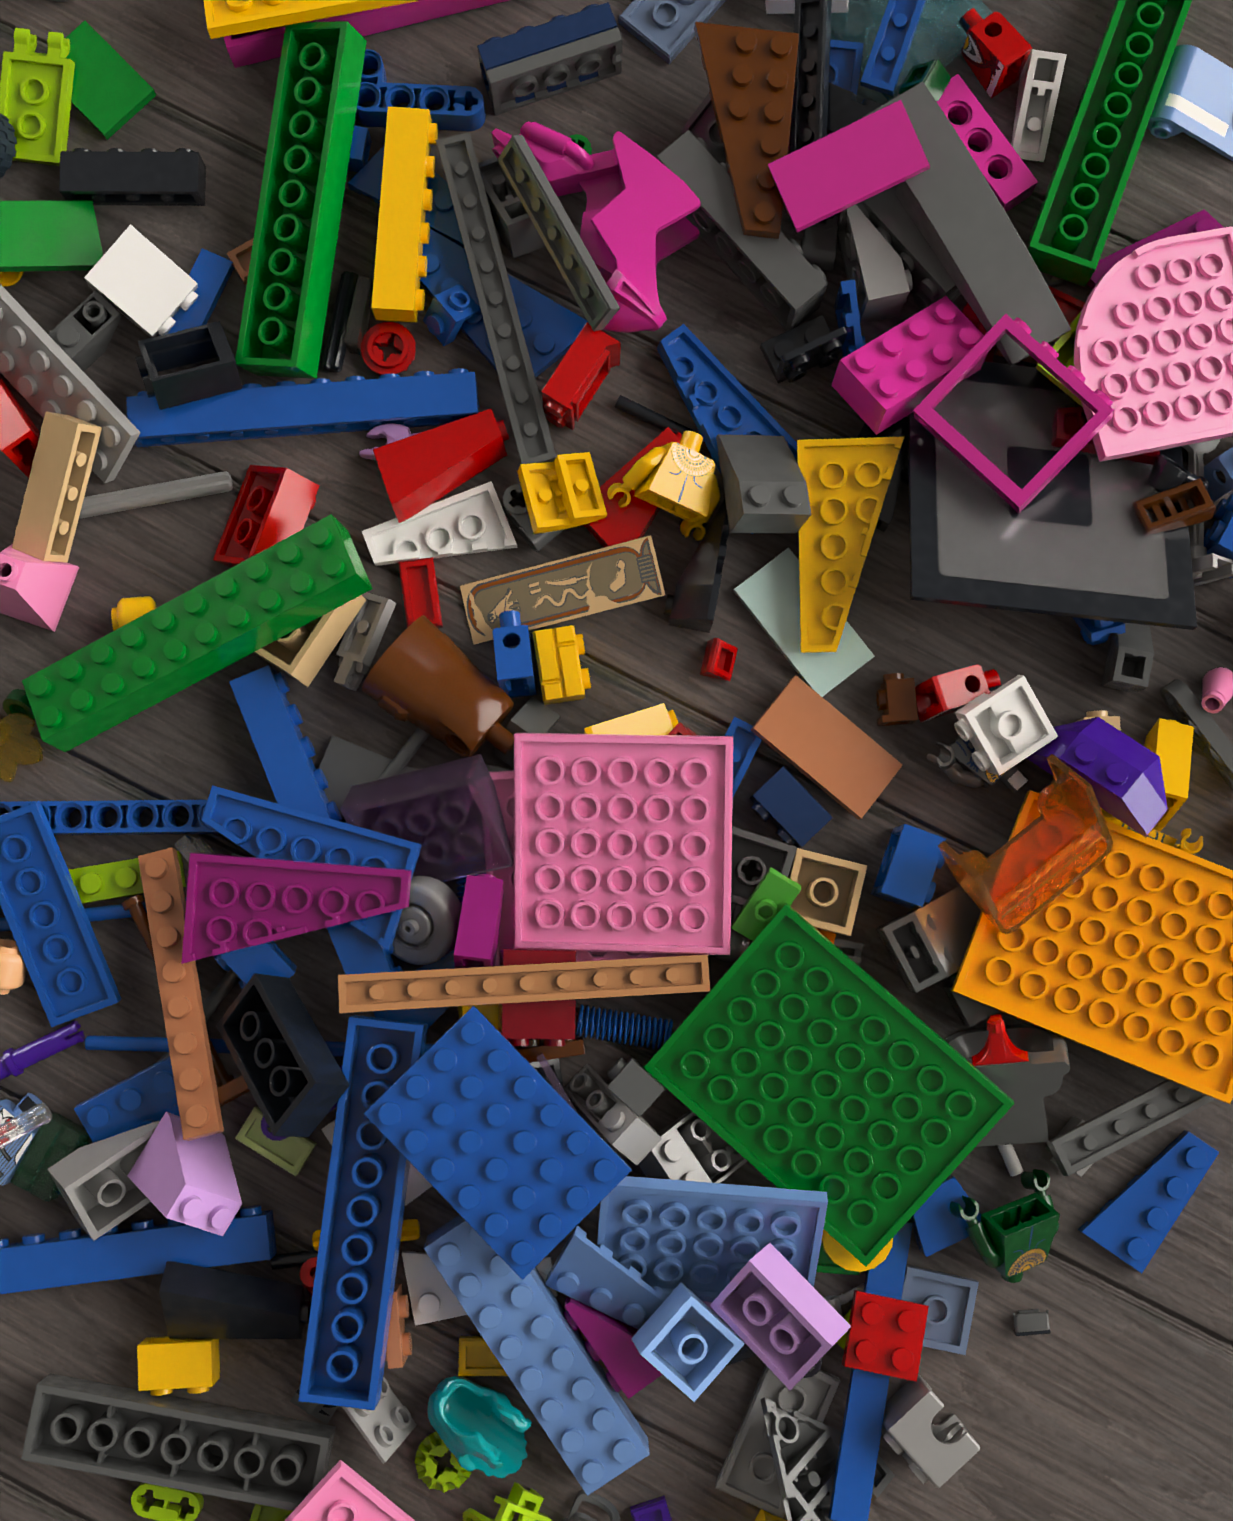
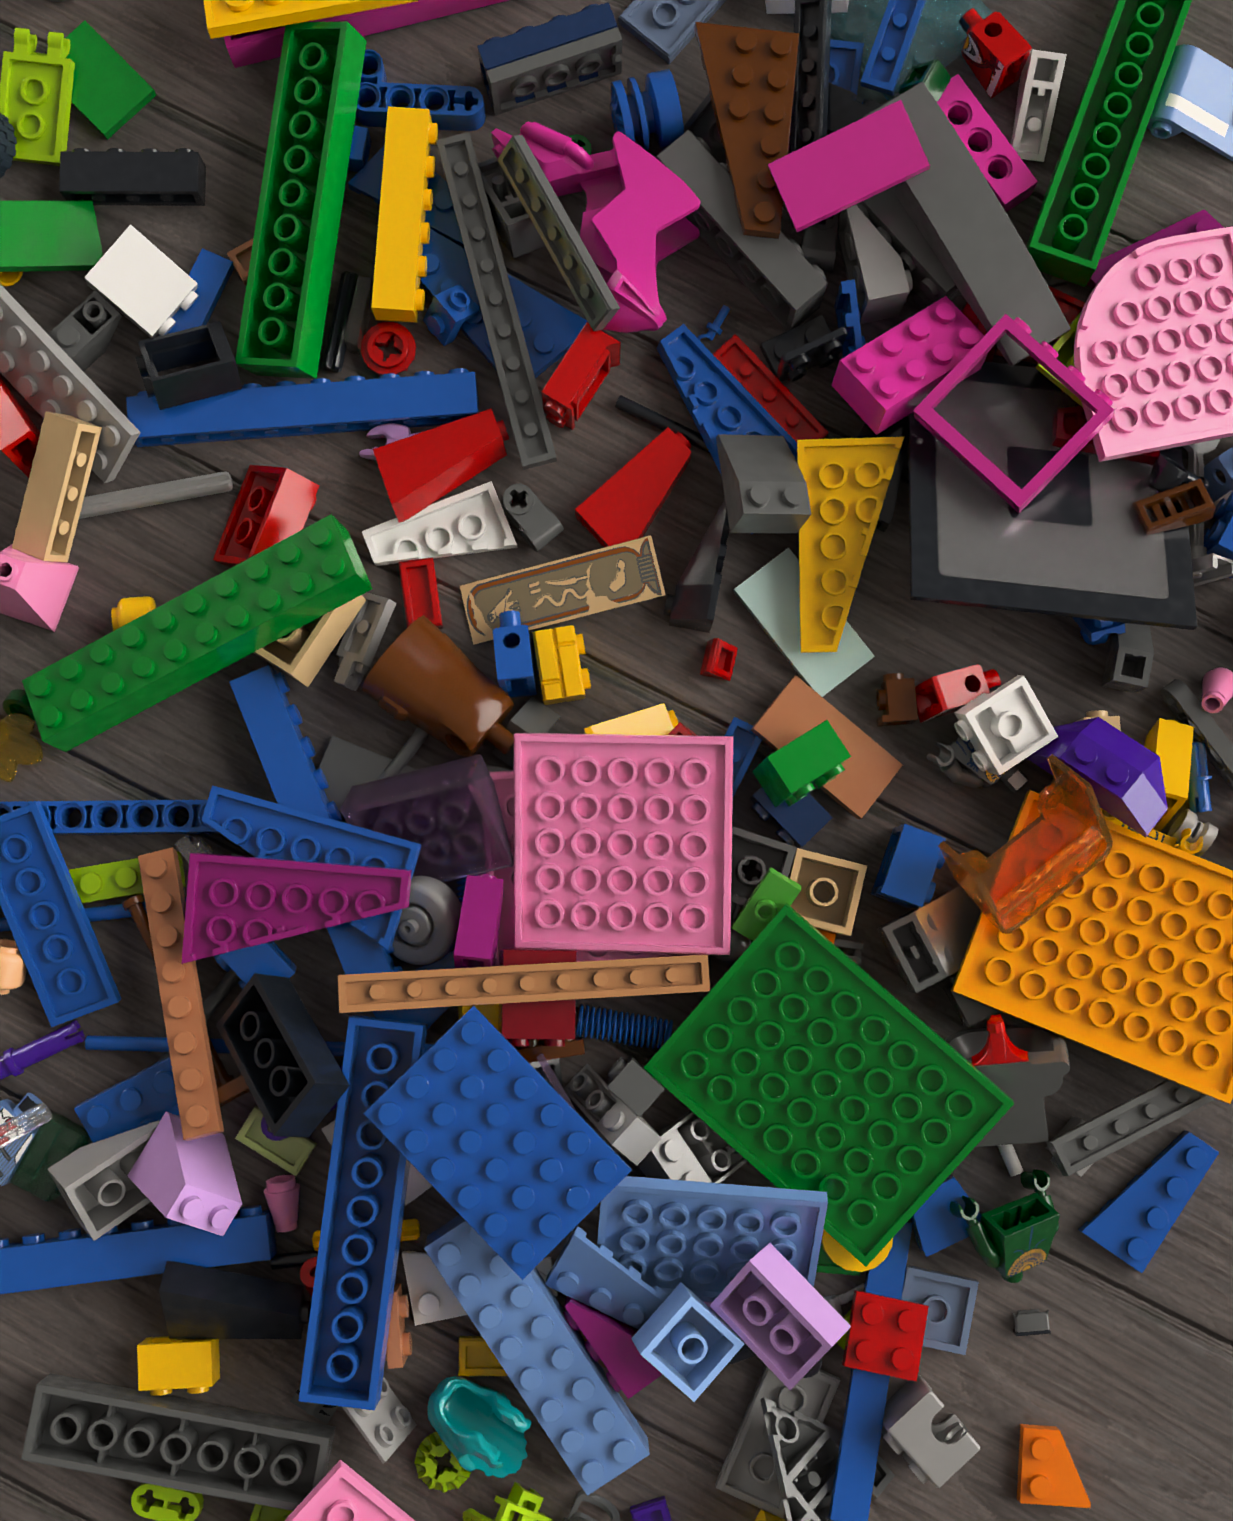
yellow slope [517,452,607,534] -> none
yellow torso [607,431,720,541] -> none
none -> bright pink cone [263,1175,300,1232]
none -> blue wheel [610,69,684,151]
none -> blue hand [697,305,730,341]
none -> red tile [713,334,829,442]
none -> green brick [752,720,851,808]
none -> orange wing [1017,1424,1091,1508]
none -> light grey wheel [1167,809,1218,857]
none -> blue axle [1188,742,1213,812]

